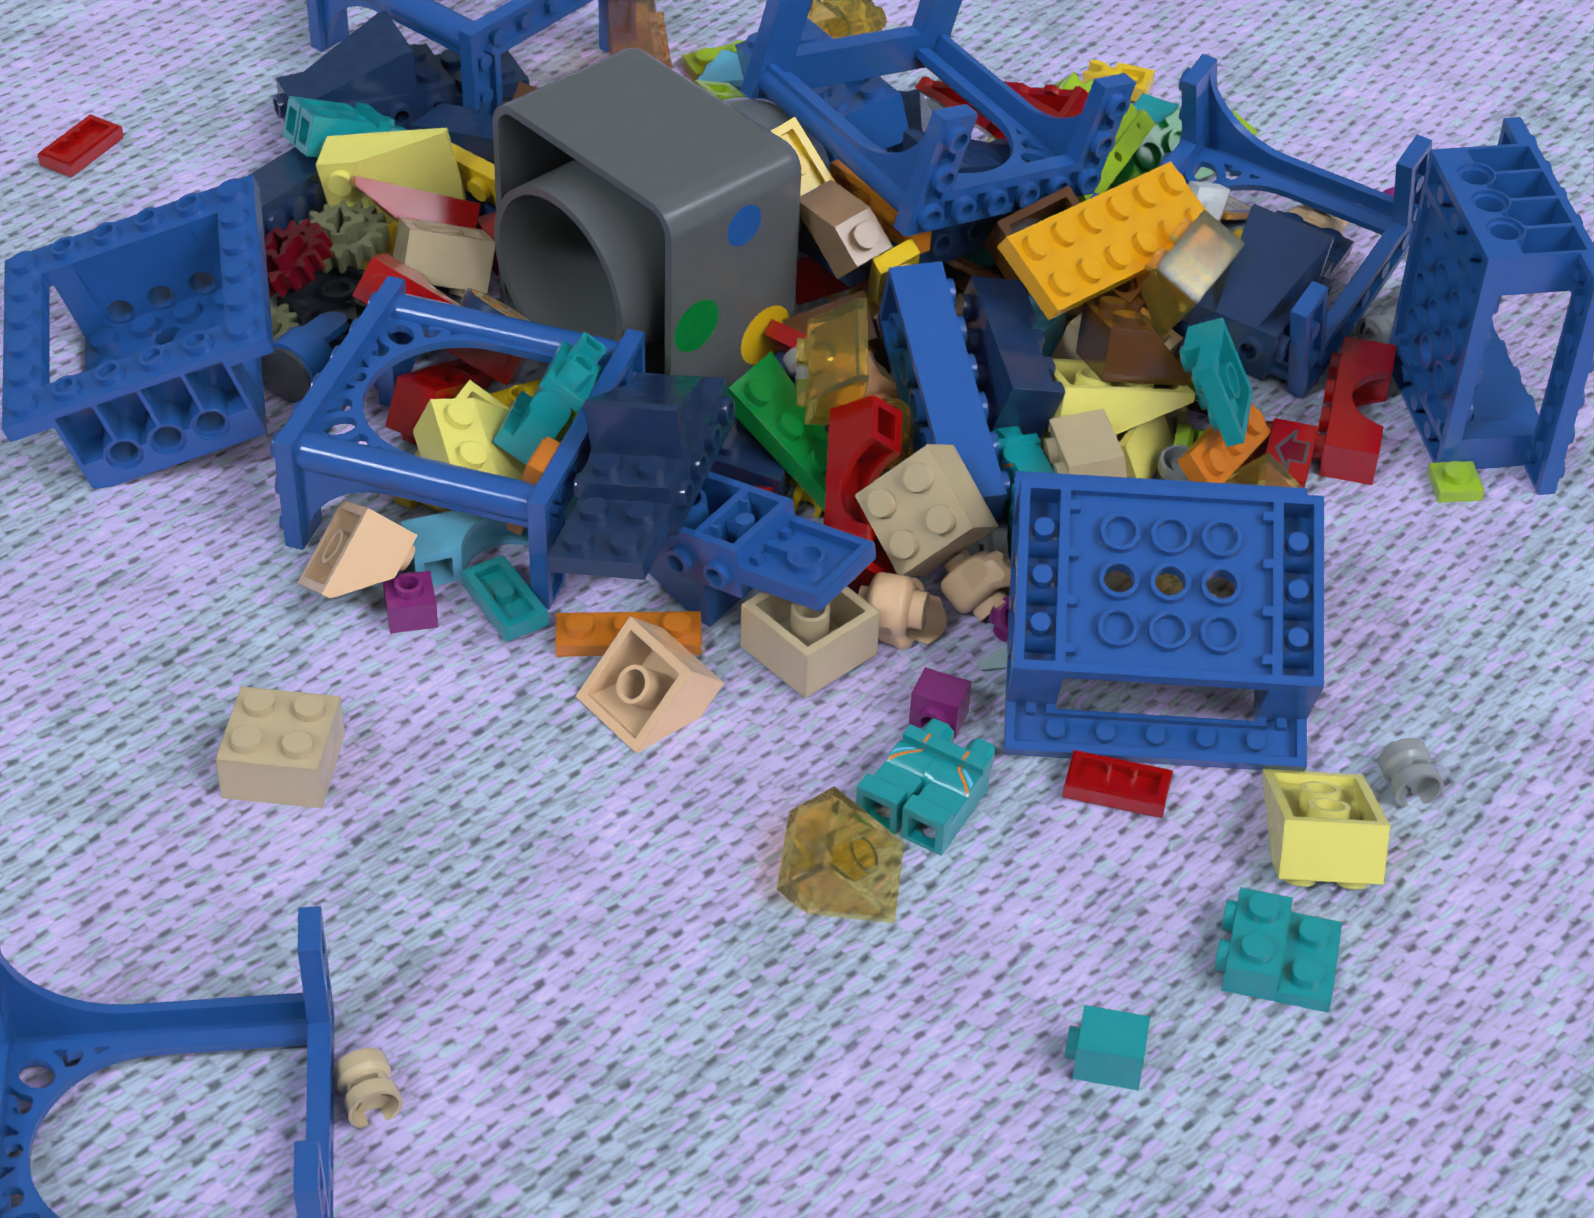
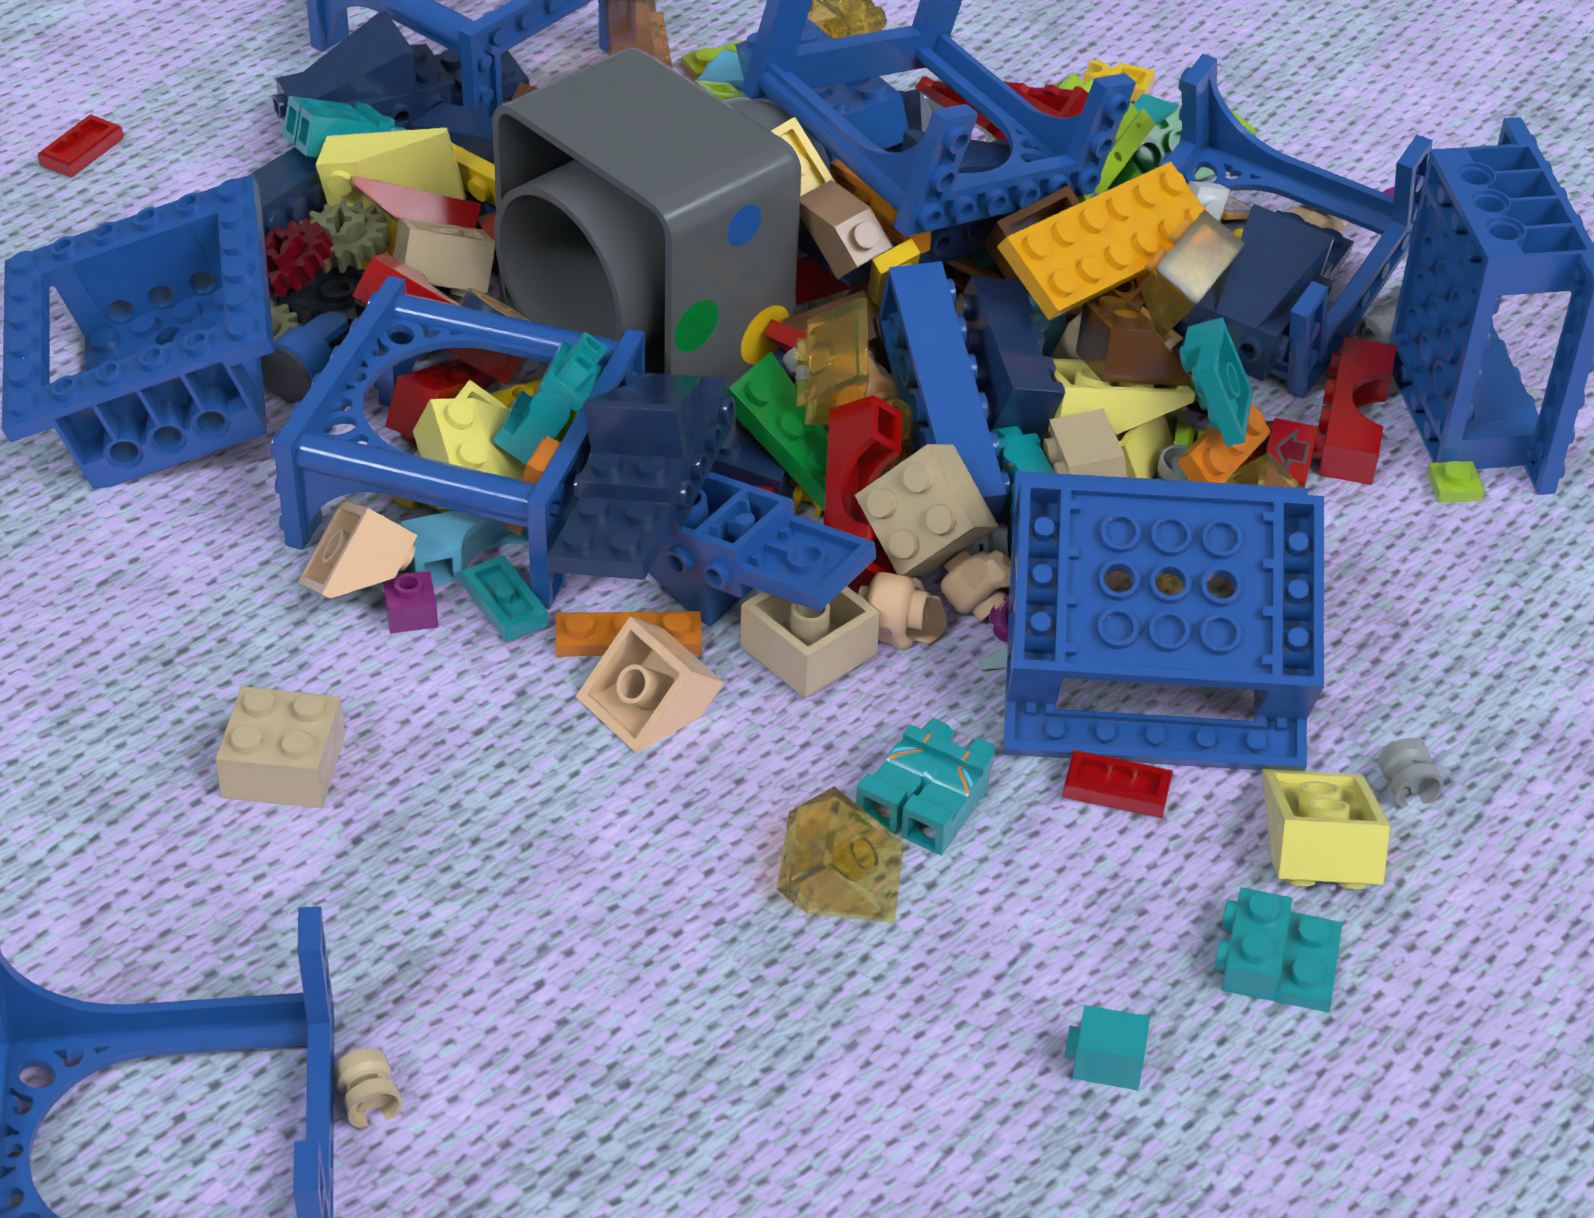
magenta plate [909,667,972,739] -> none

